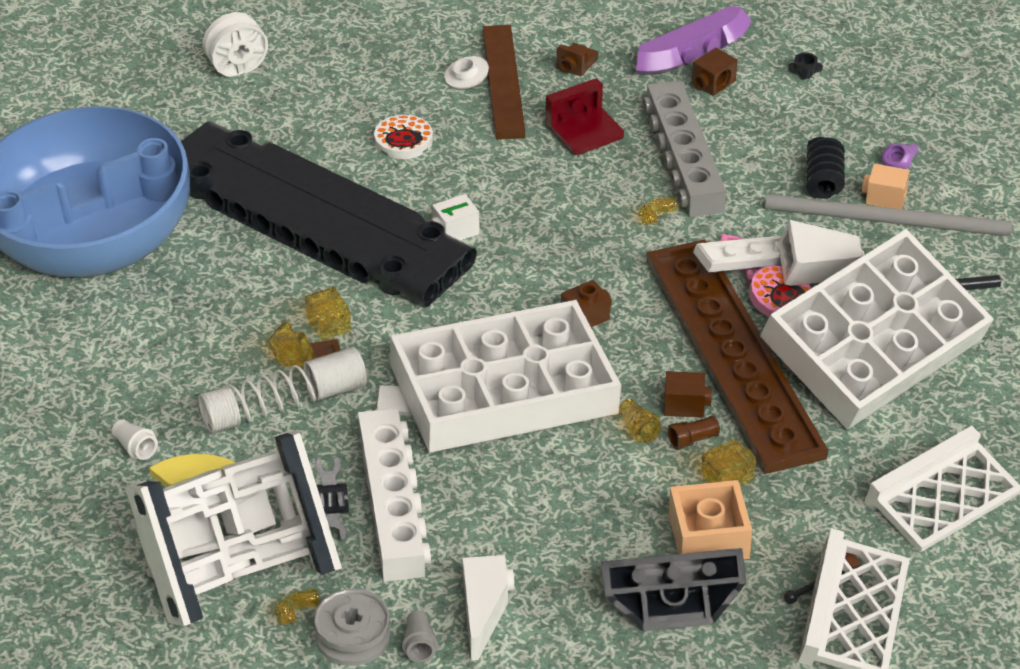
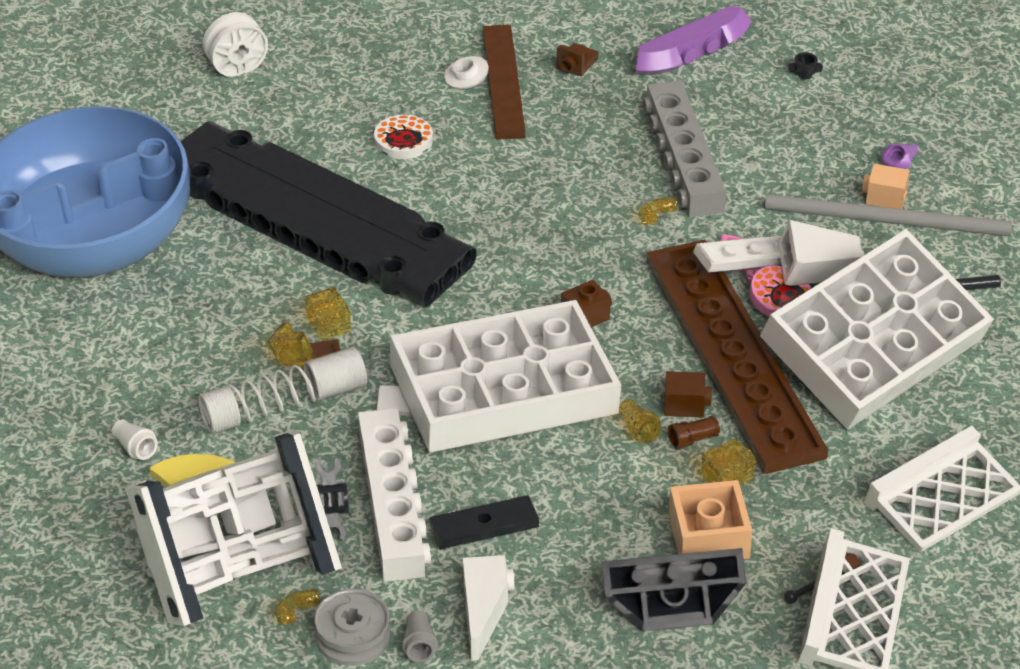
white brick [430,194,479,240] -> none
dark red bracket [545,78,624,155] -> none
reddish brown brick [692,47,738,96] -> none
black piece [806,137,845,199] -> none
none -> black tile [430,495,539,550]

